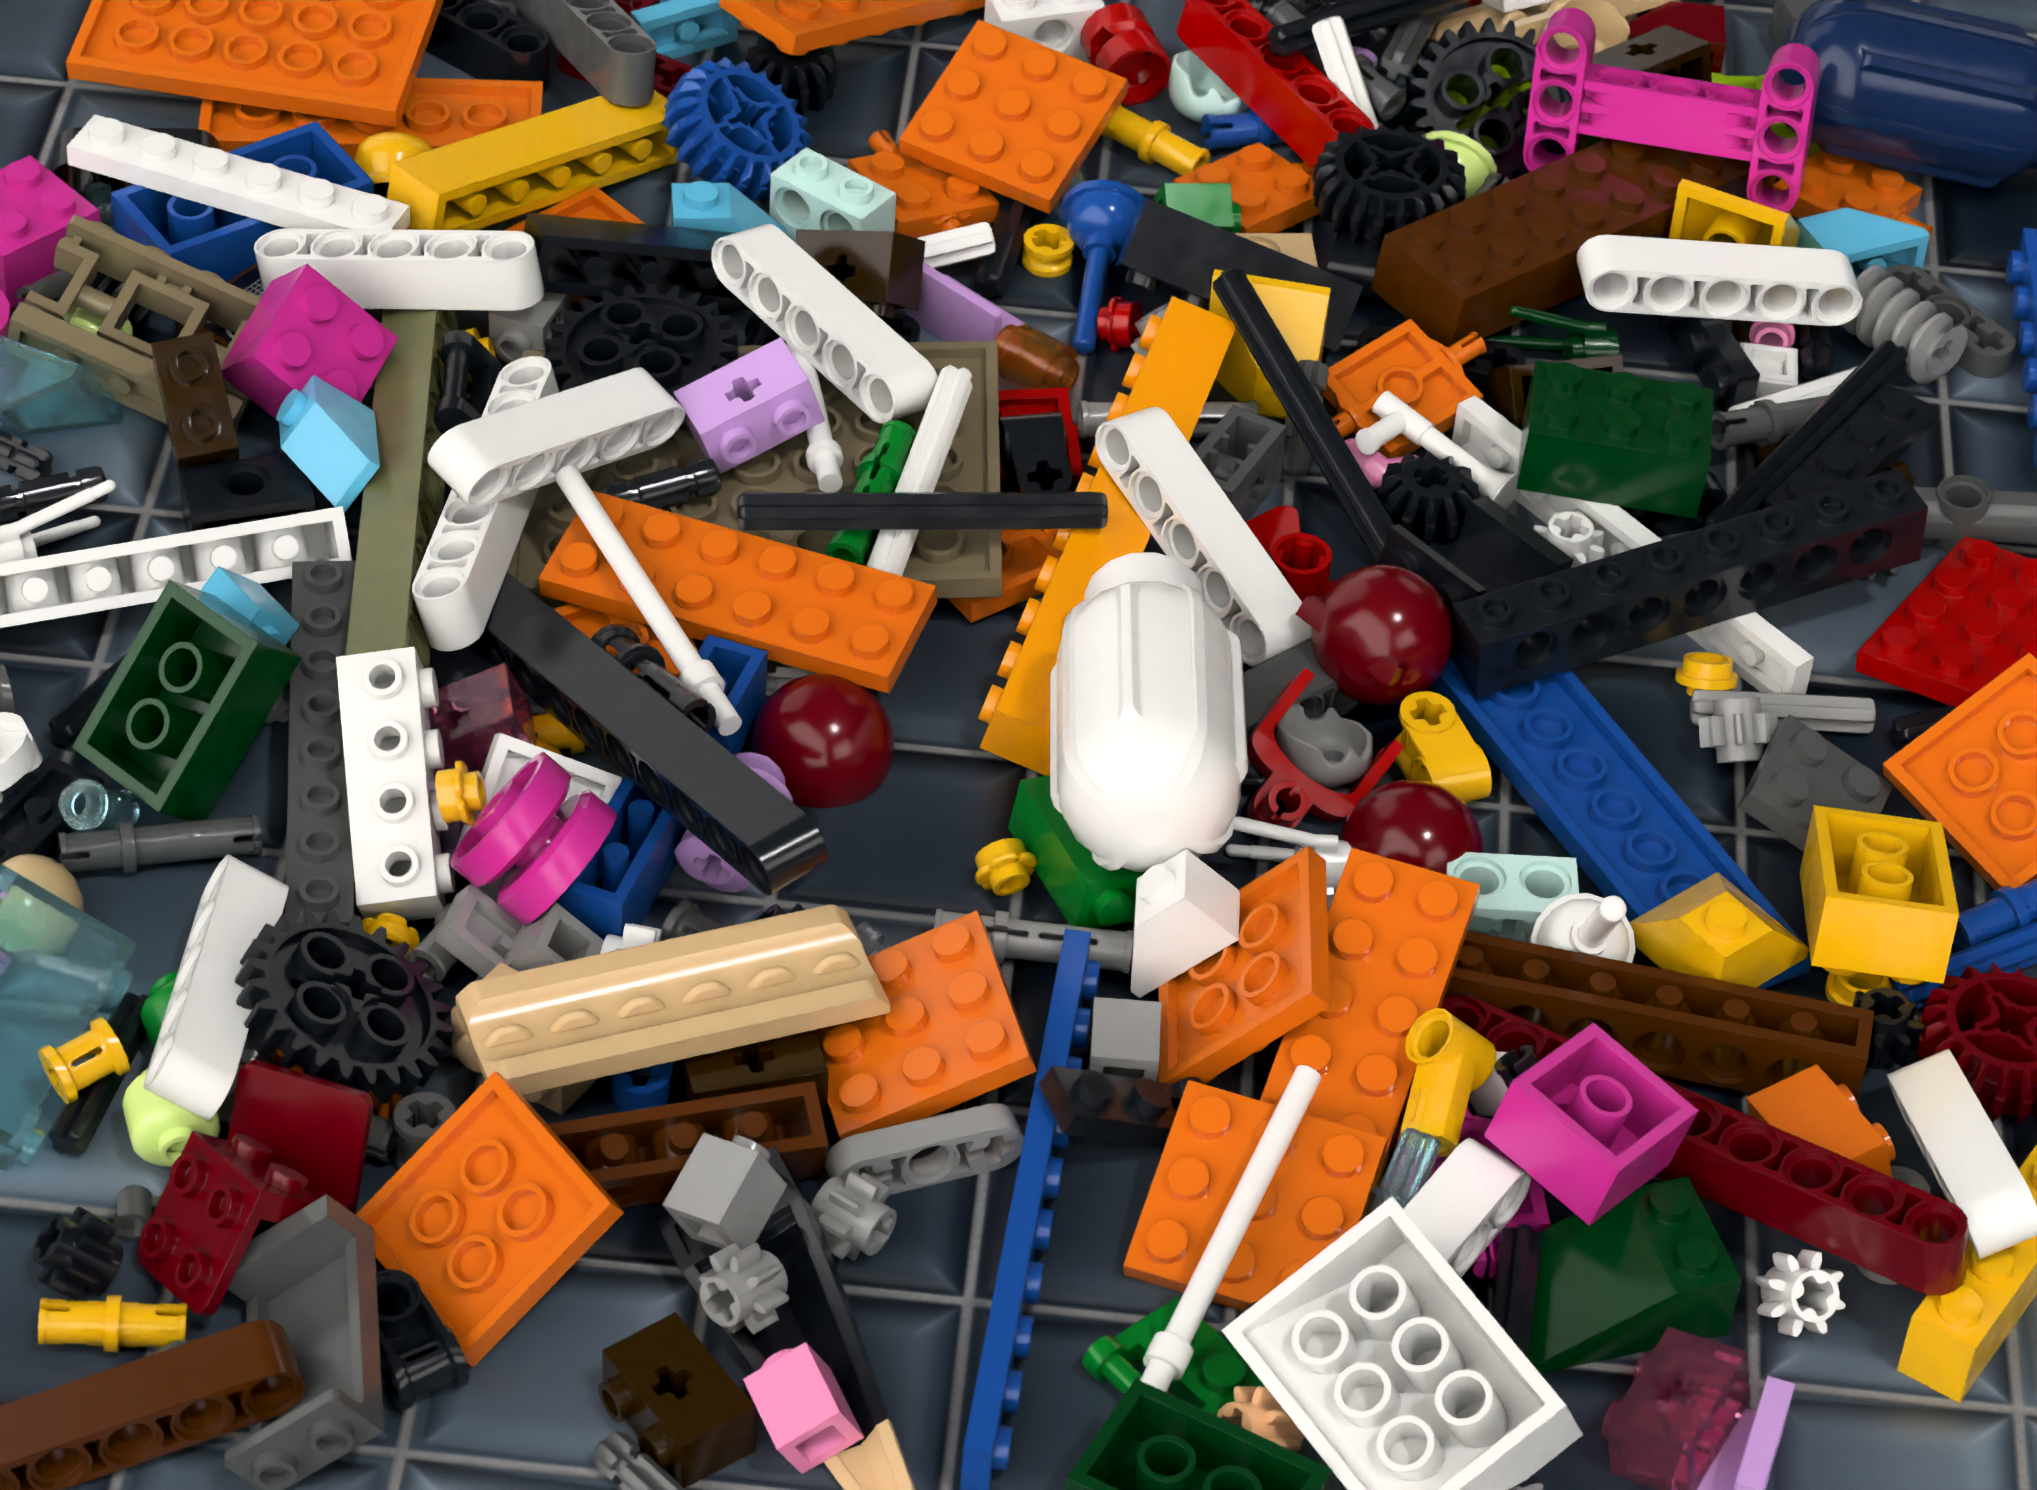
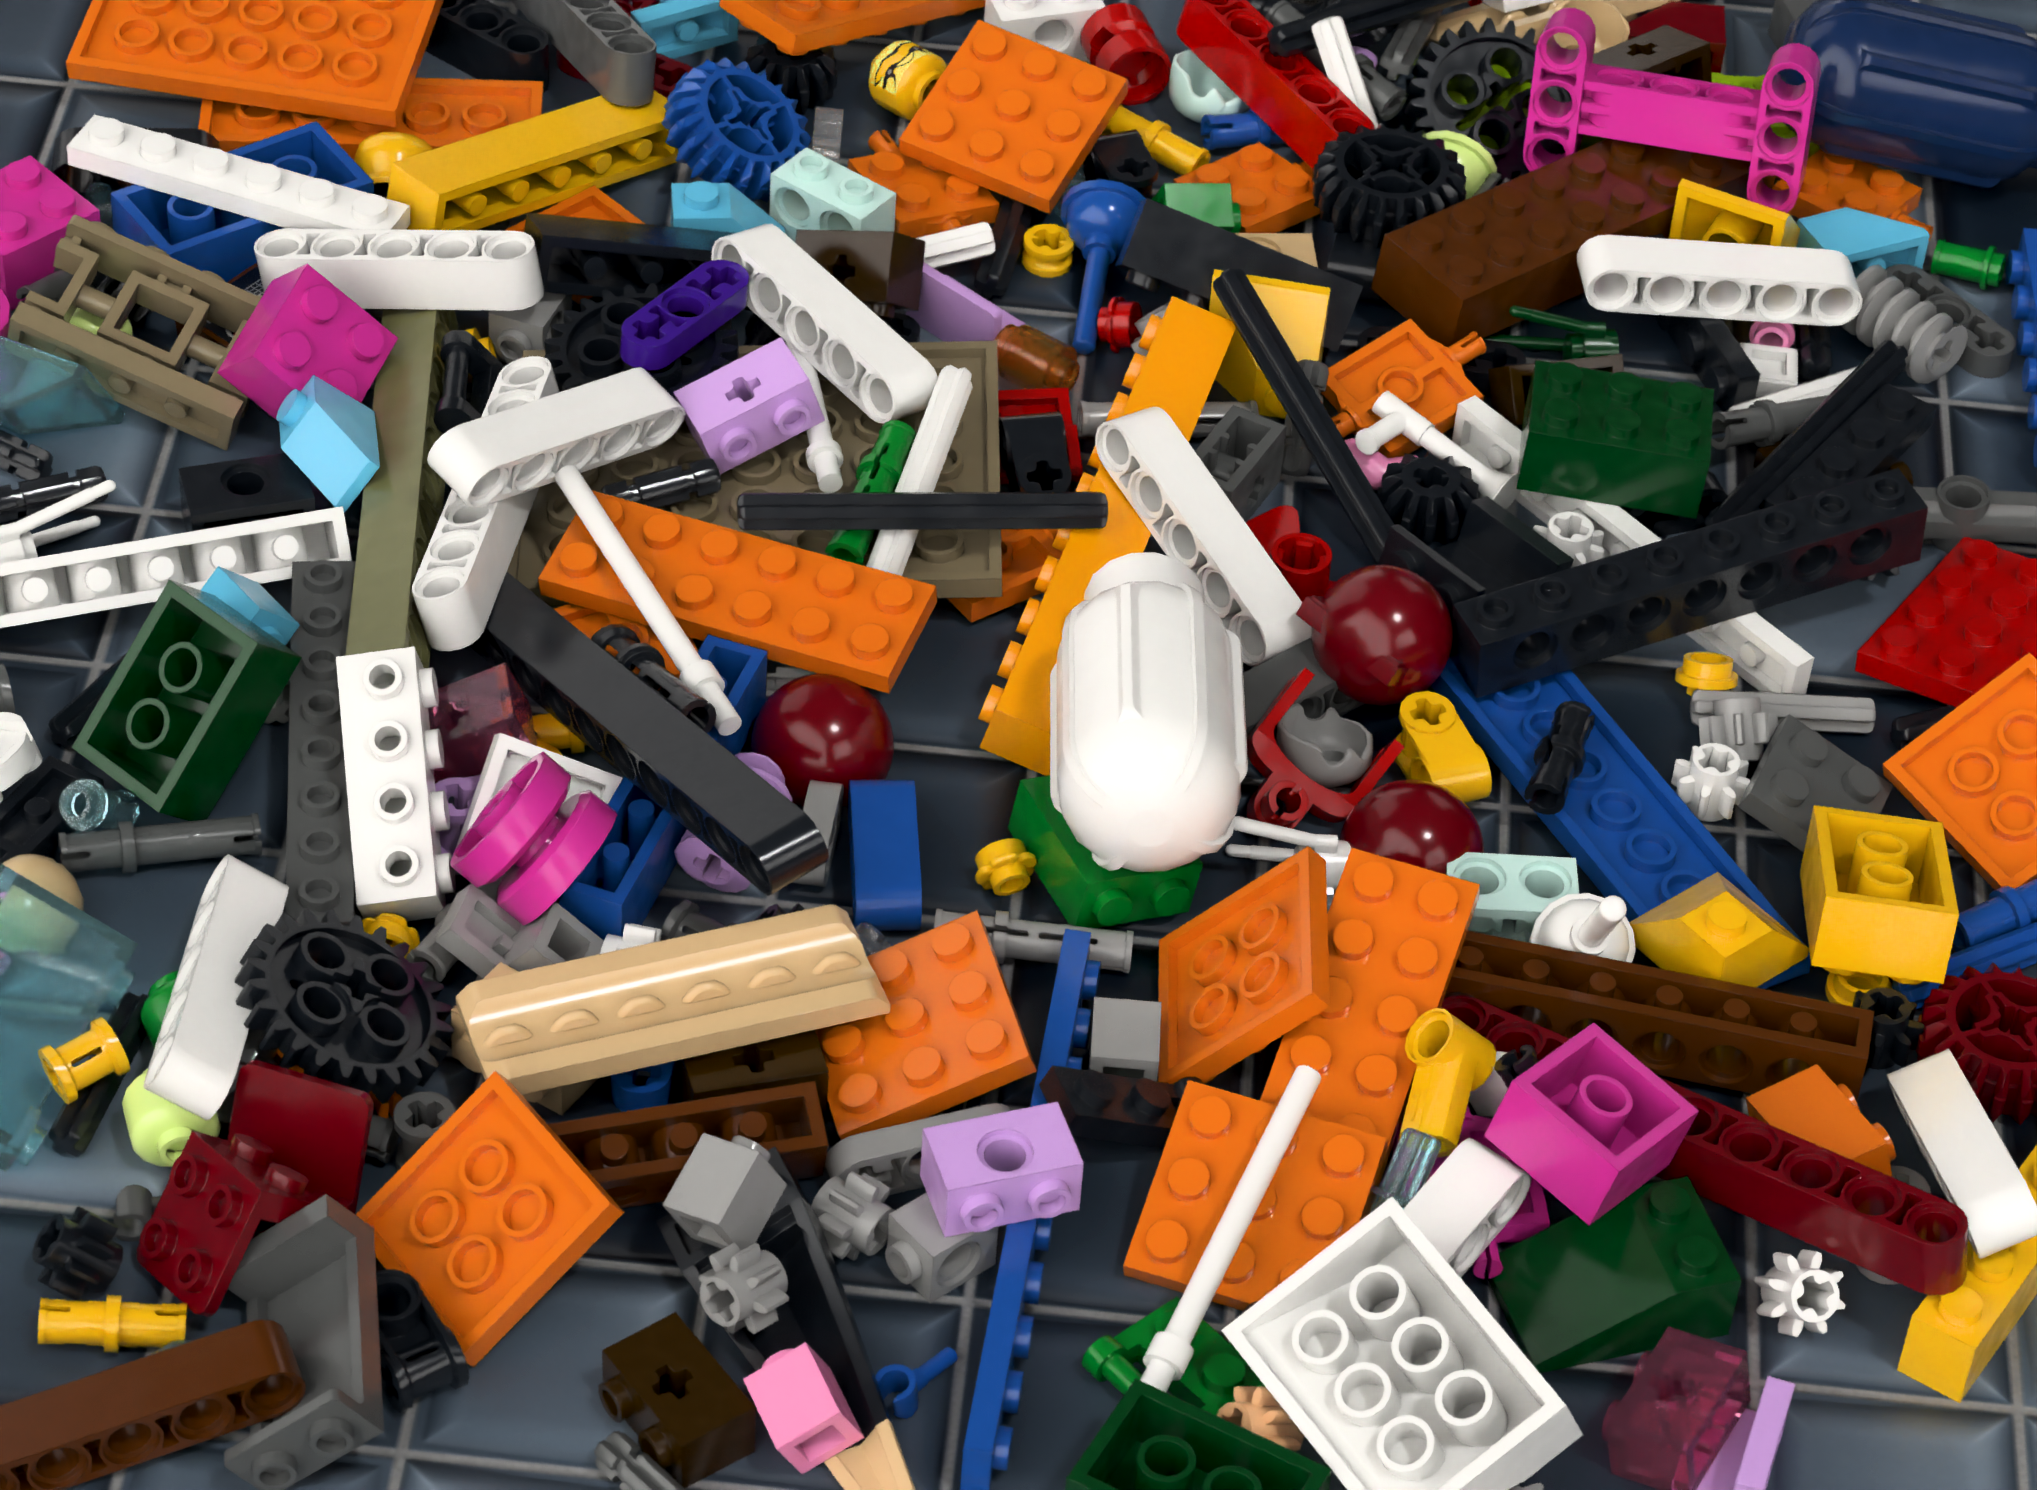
dark brown brick [151,331,239,476] -> none
yellow plate [435,760,487,826] -> none
white slope [1130,849,1240,998] -> none
black axle [1491,1224,1541,1359] -> none
none -> dark purple beam [620,260,749,370]
none -> light grey beam [793,780,844,887]
none -> clear beam [811,106,844,164]
none -> blue beam [848,780,922,931]
none -> yellow head [868,40,947,121]
none -> blue hand [875,1347,958,1419]
none -> light grey brick [885,1192,999,1303]
none -> lavender brick [920,1102,1084,1237]
none -> black piece [1080,129,1159,200]
none -> black pin [1524,701,1595,815]
none -> white gear [1671,743,1750,822]
none -> green pin [1931,239,2007,291]

